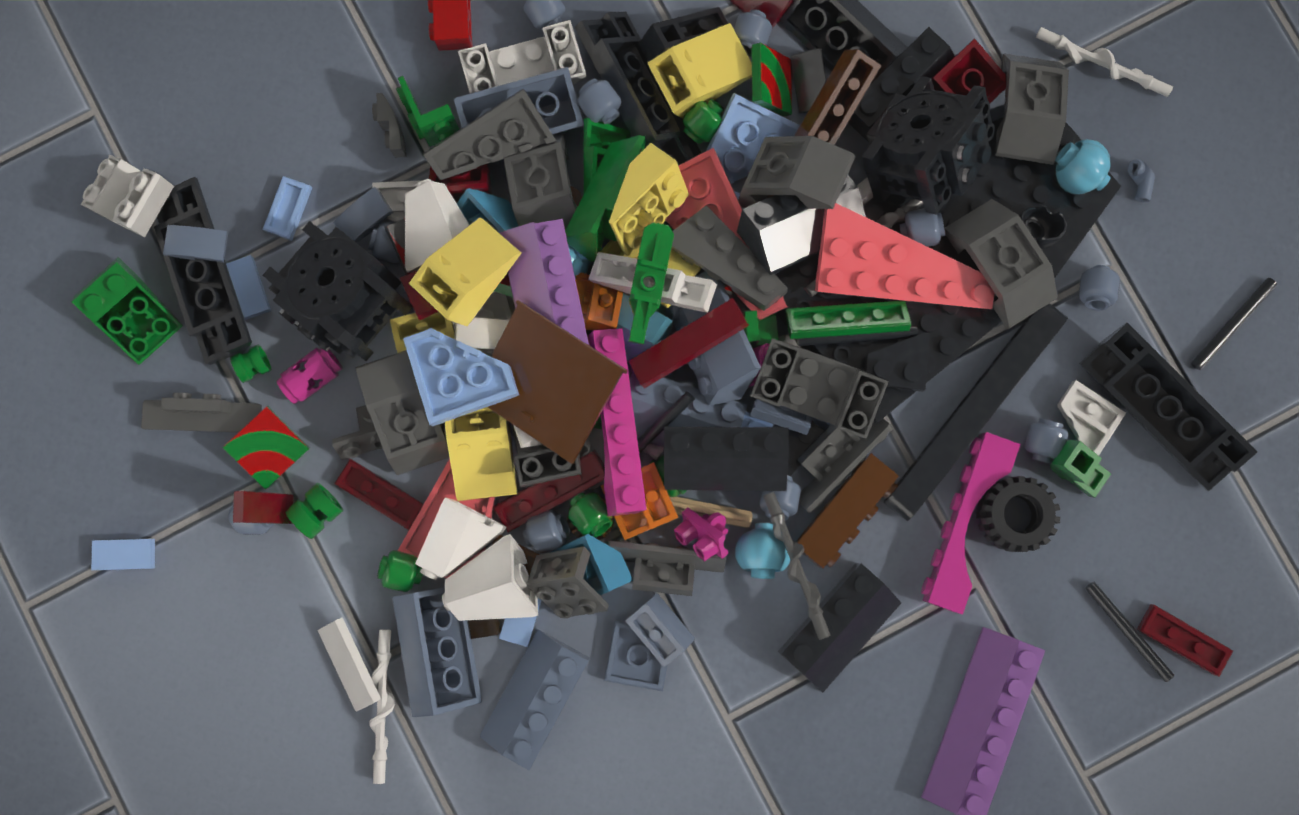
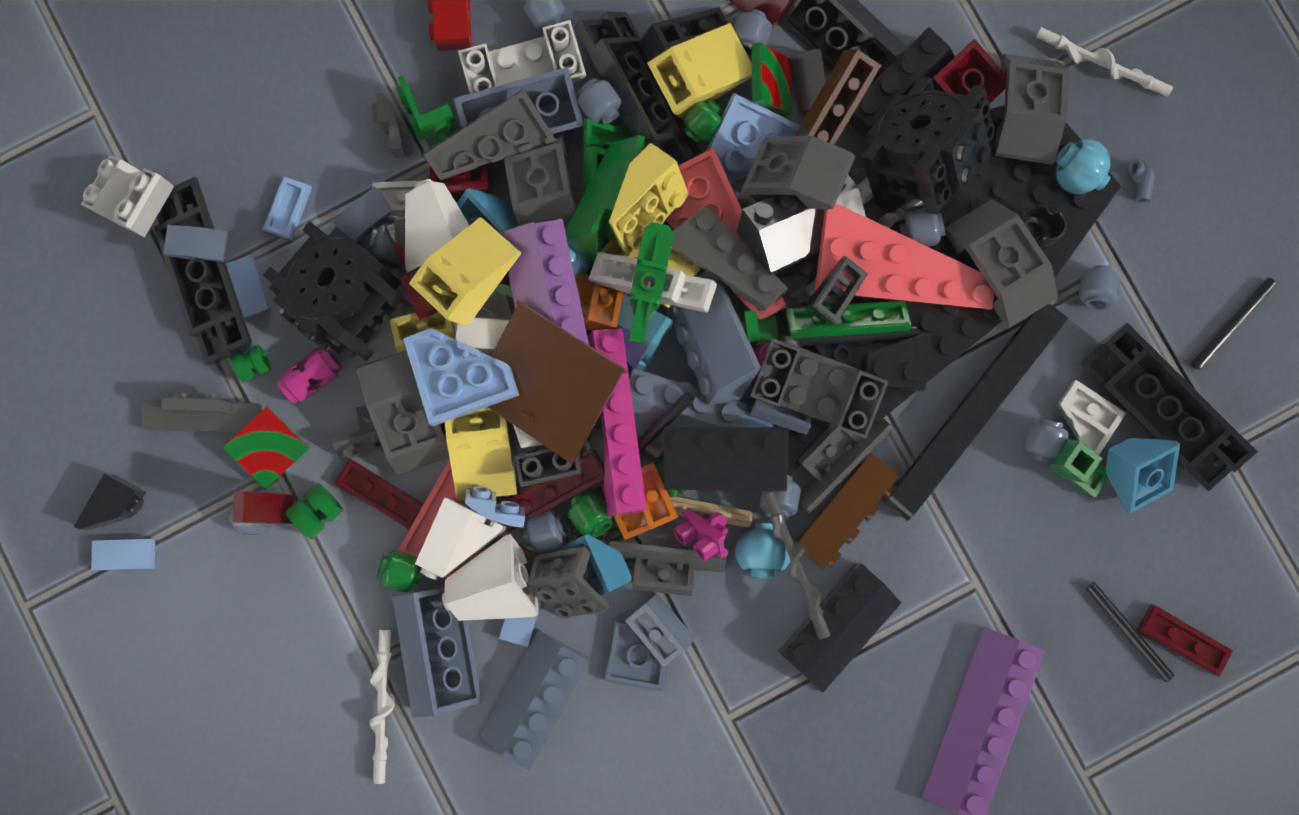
green slope [71,257,183,365] -> none
white tile [317,618,381,712] -> none
dark brown slope [468,619,501,639] -> none
dark red tile [629,298,749,389] -> none
dark pink arch [921,432,1020,615] -> none
black tyre [976,476,1061,552] -> none
none -> black slope [74,474,146,530]
none -> light blue slope [465,486,525,528]
none -> black slope [804,256,868,325]
none -> dark azure slope [1106,438,1180,514]

